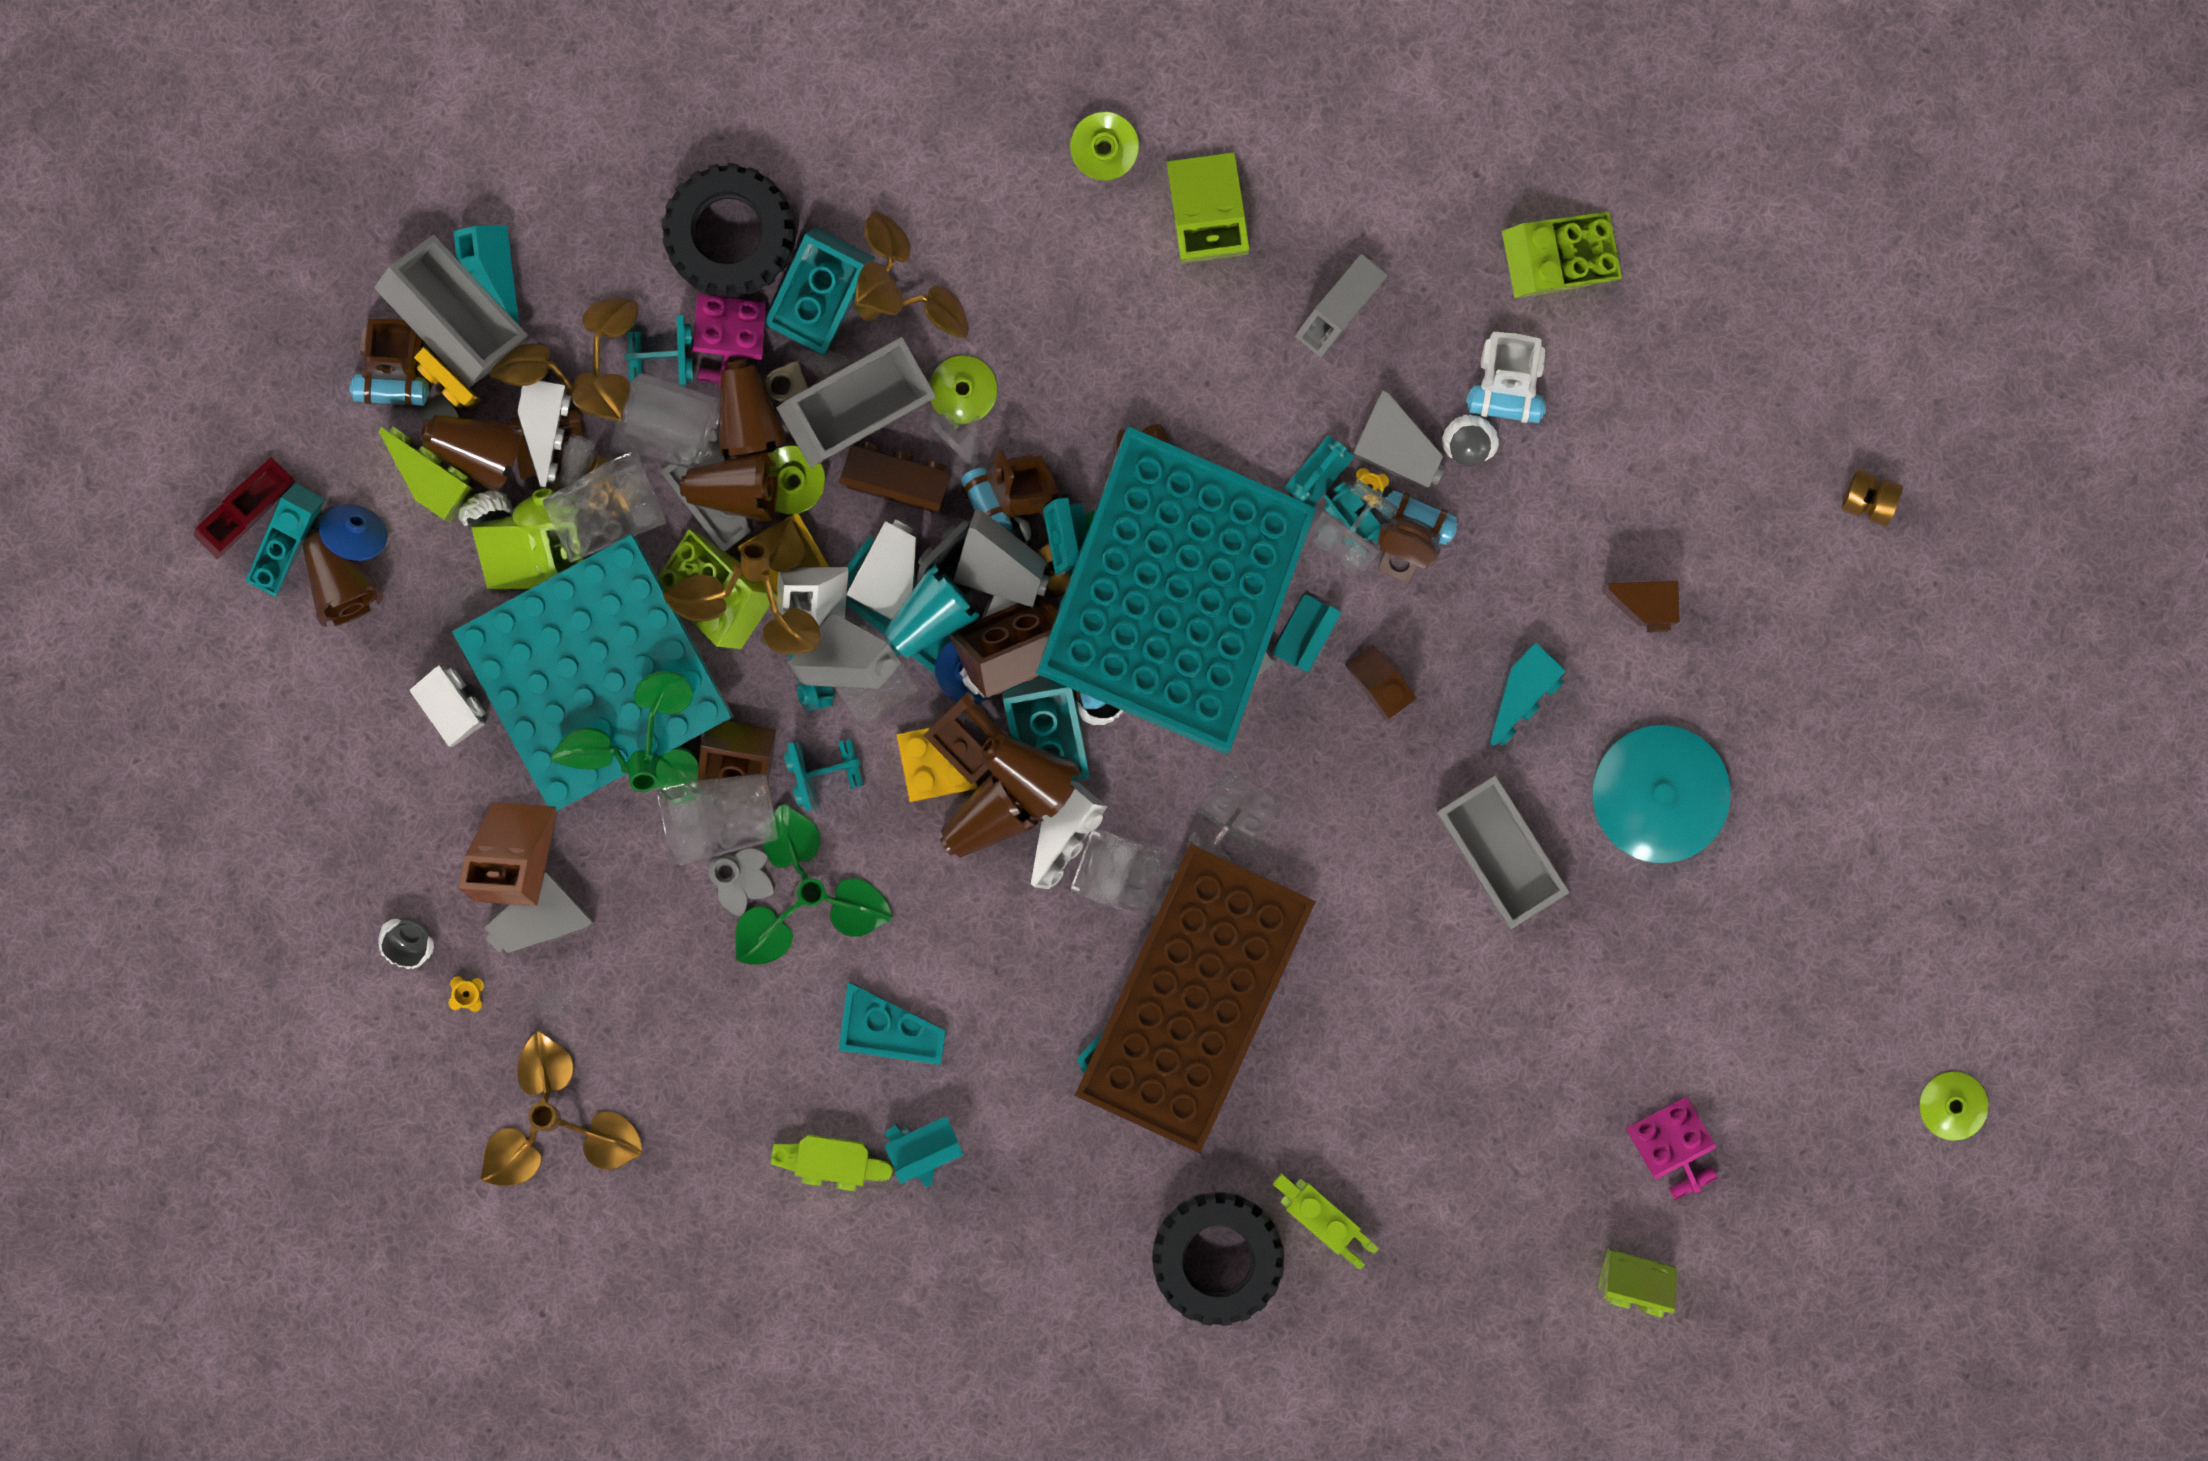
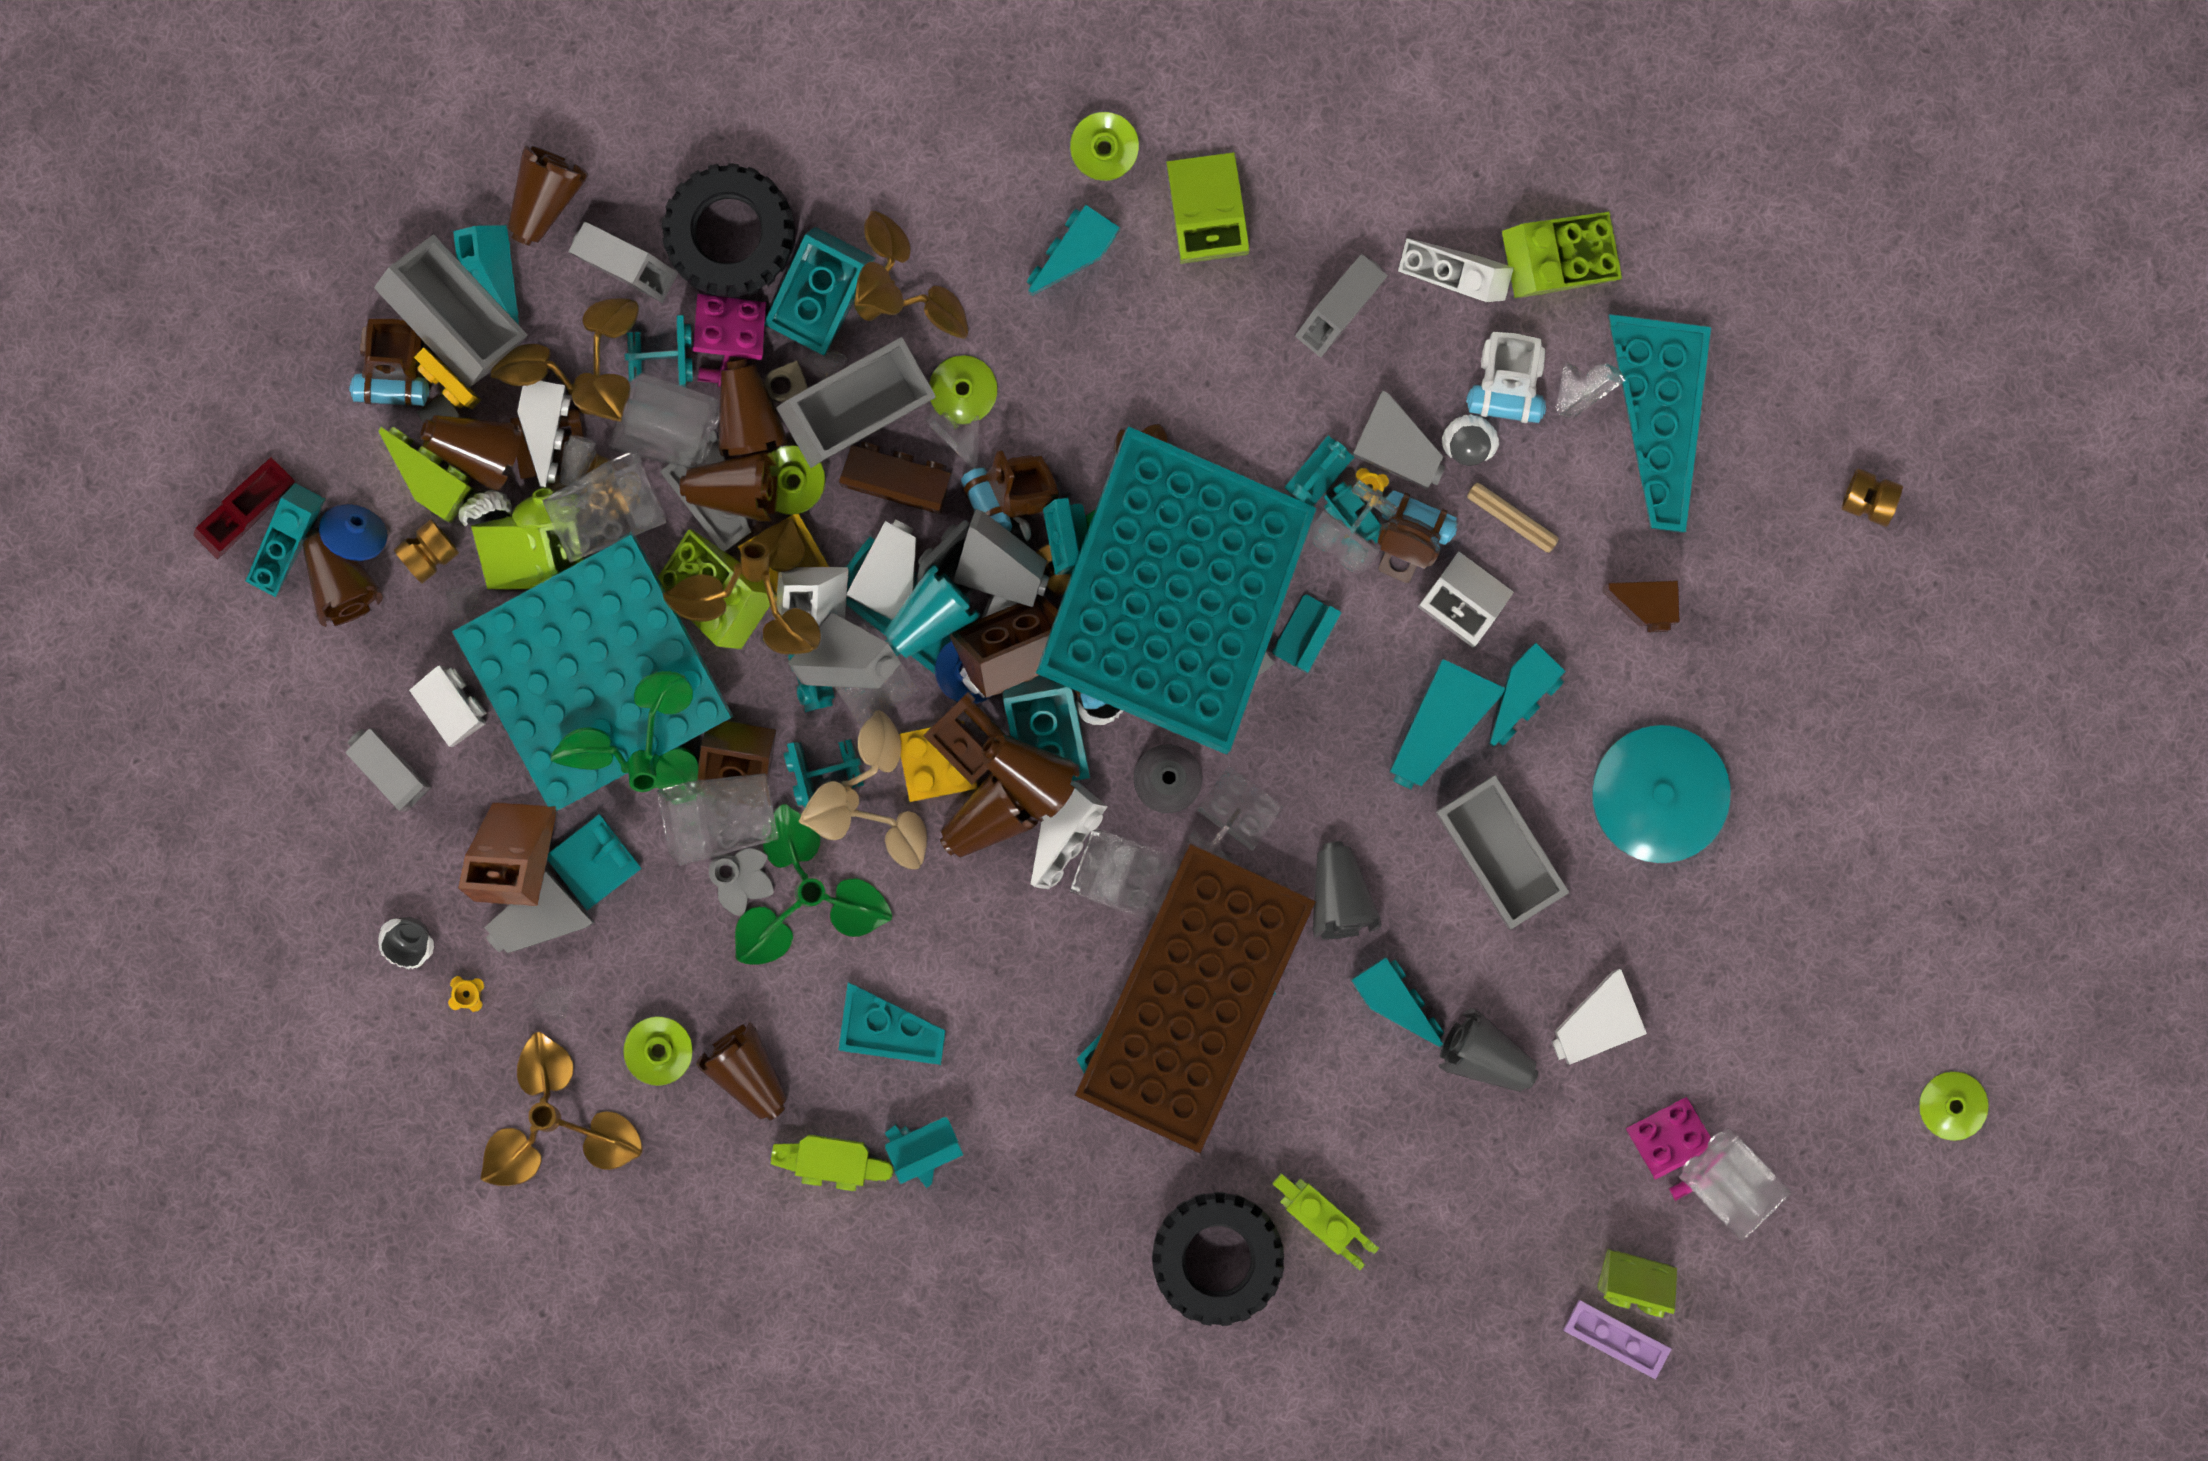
reddish brown slope [1345,645,1417,721] -> none
none -> light grey slope [345,728,432,812]
none -> pearl gold wheel [393,519,459,584]
none -> reddish brown cone [508,146,588,246]
none -> teal plate [547,814,642,911]
none -> light grey slope [568,222,678,303]
none -> lime dish [623,1016,693,1086]
none -> reddish brown cone [696,1022,787,1120]
none -> tan plant [799,710,927,870]
none -> teal slope [1026,205,1120,296]
none -> dark grey cone [1133,744,1202,813]
none -> dark grey cone [1312,841,1382,940]
none -> teal slope [1350,957,1444,1047]
none -> teal slope [1389,659,1506,790]
none -> white slope [1398,238,1514,302]
none -> white slope [1418,551,1514,648]
none -> dark grey cone [1439,1008,1538,1092]
none -> tan axle [1467,483,1559,553]
none -> white slope [1552,969,1647,1065]
none -> clear slope [1556,362,1626,420]
none -> lavender plate [1563,1300,1672,1380]
none -> teal wing [1608,314,1711,533]
none -> clear slope [1678,1128,1792,1241]

